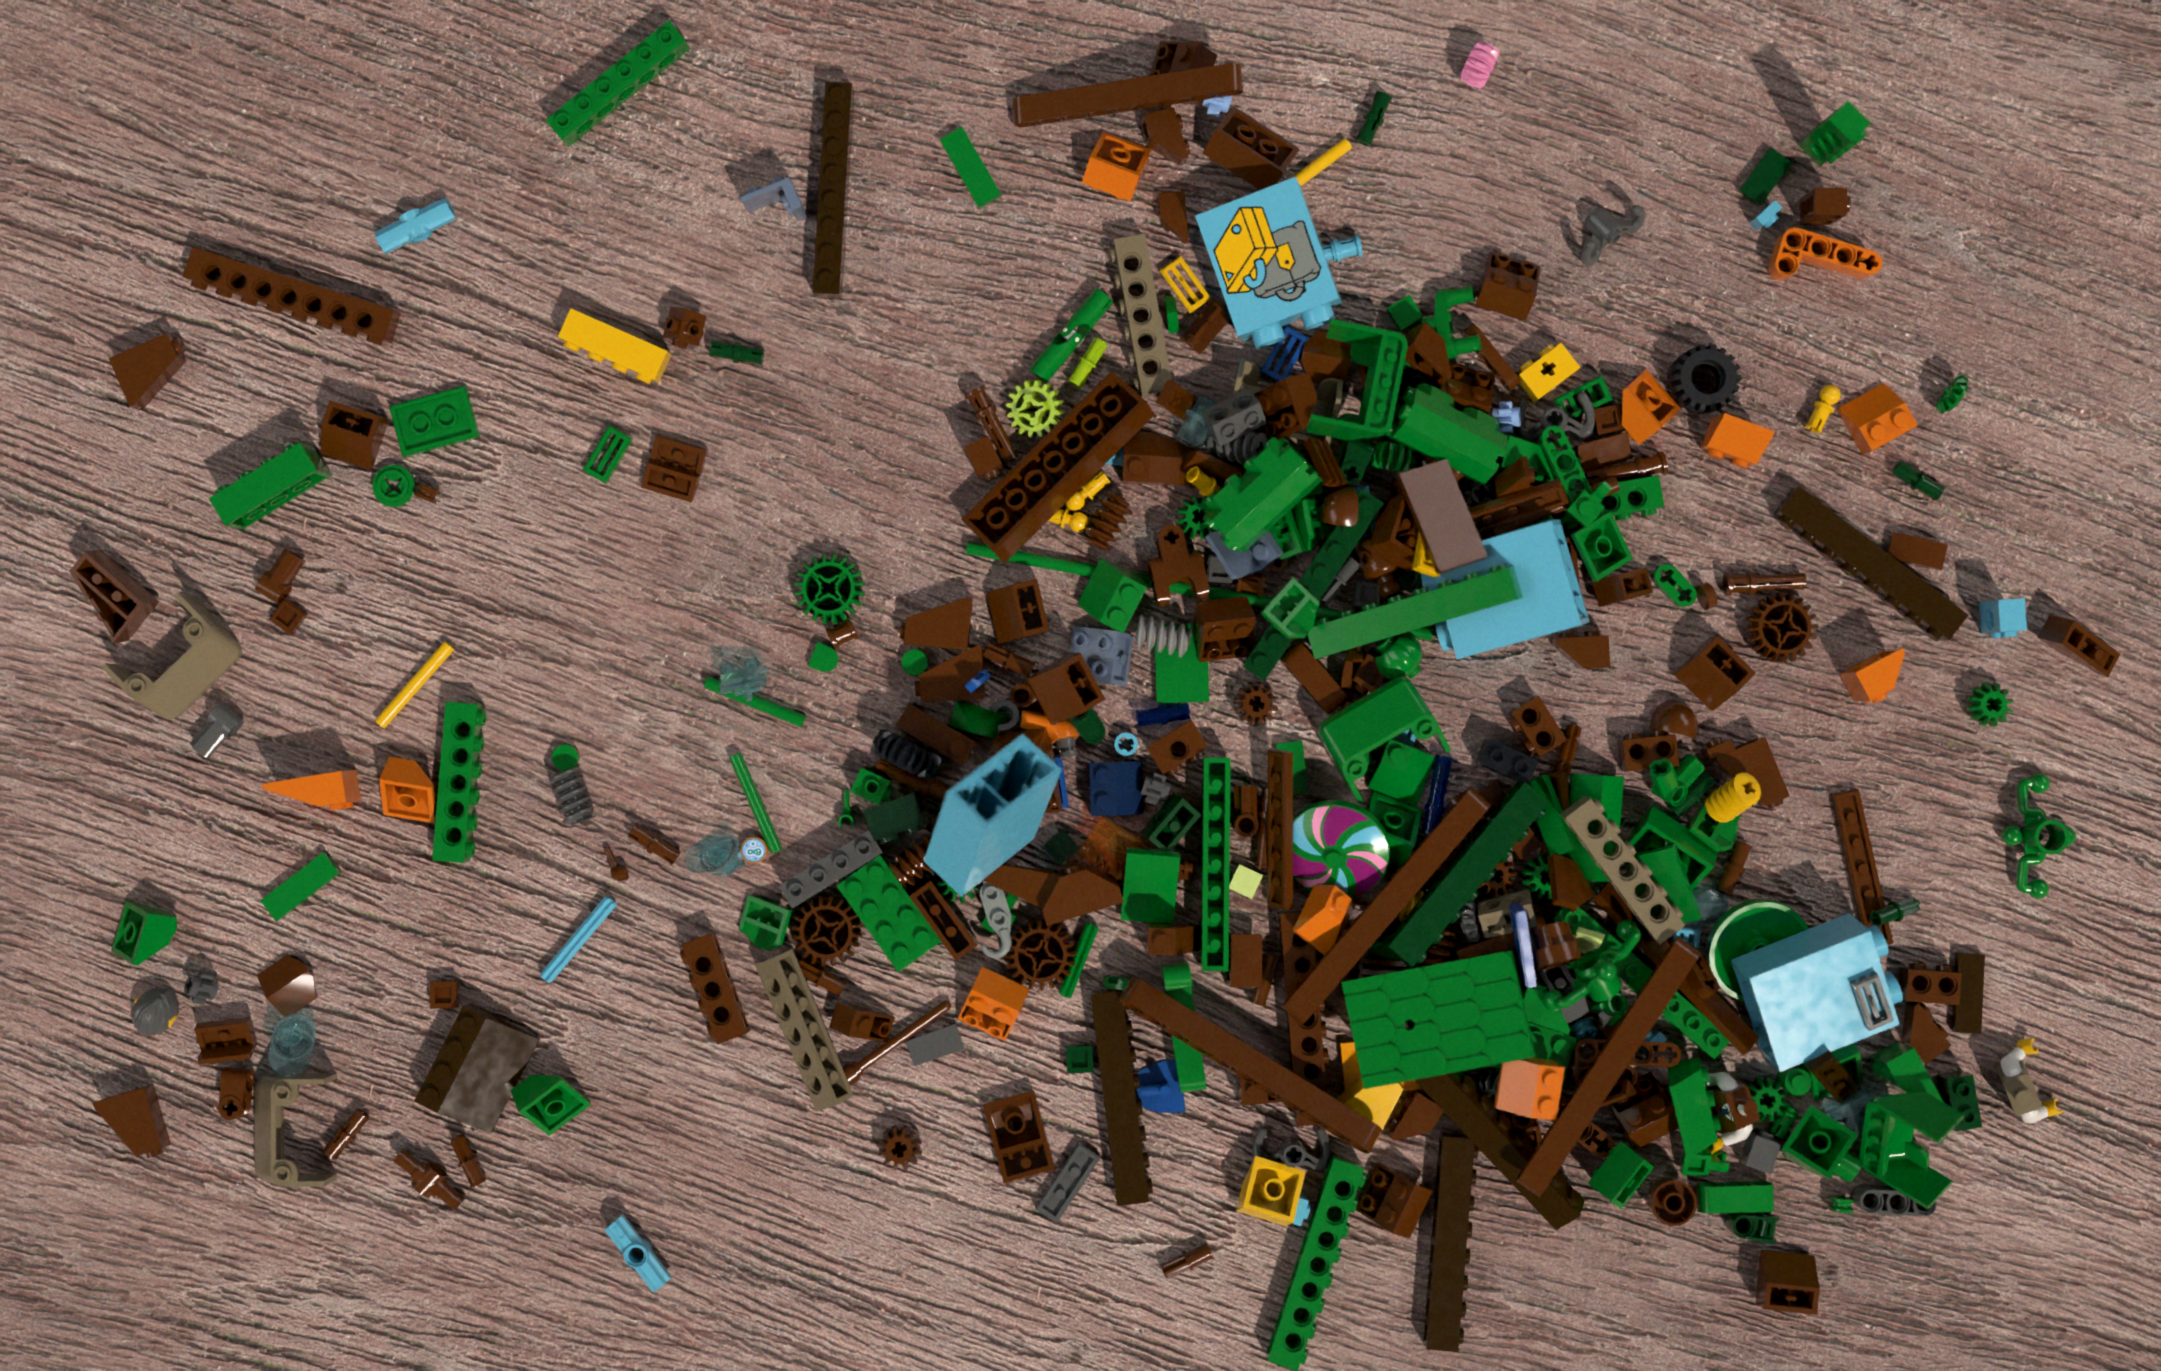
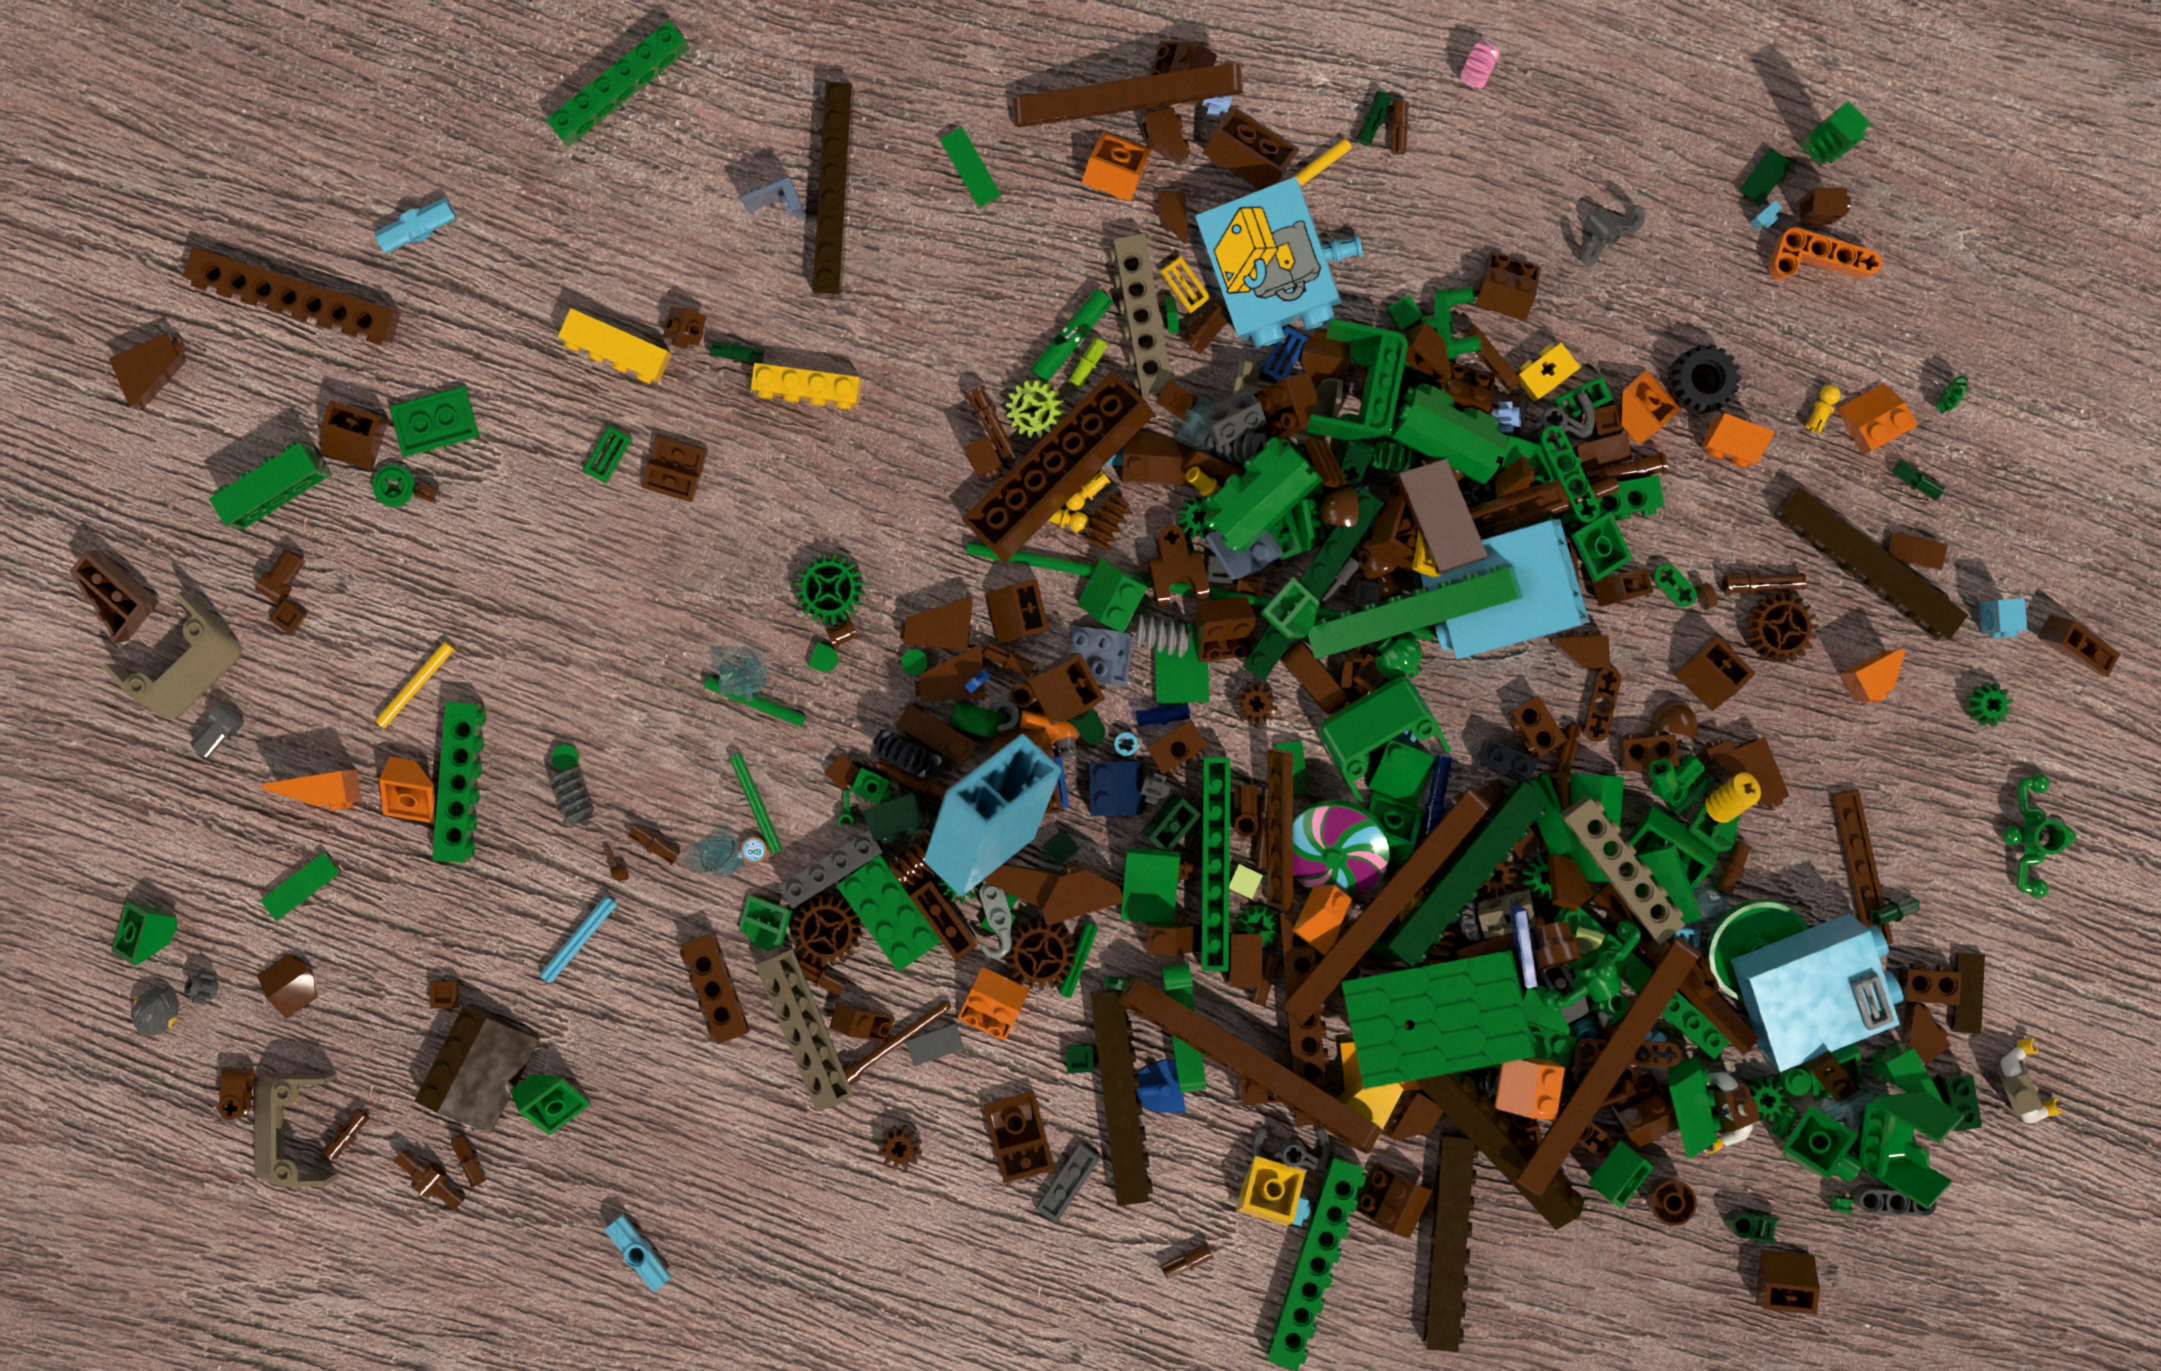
reddish brown slope [93,1084,171,1158] -> none
reddish brown bracket [194,1017,257,1065] -> none
clear light blue piece [268,1013,316,1077] -> none
clear orange hinge [1078,815,1147,882] -> none
green plate [1565,481,1613,528] -> none
green plate [1680,1149,1730,1176] -> none
green beam [1696,1181,1774,1214] -> none
dark grey brick [1739,1130,1781,1174] -> none
none -> yellow brick [751,363,862,410]
none -> reddish brown tile [824,753,860,790]
none -> green gear [1237,905,1280,947]
none -> reddish brown axle [1389,101,1410,155]
none -> reddish brown beam [1583,667,1621,742]

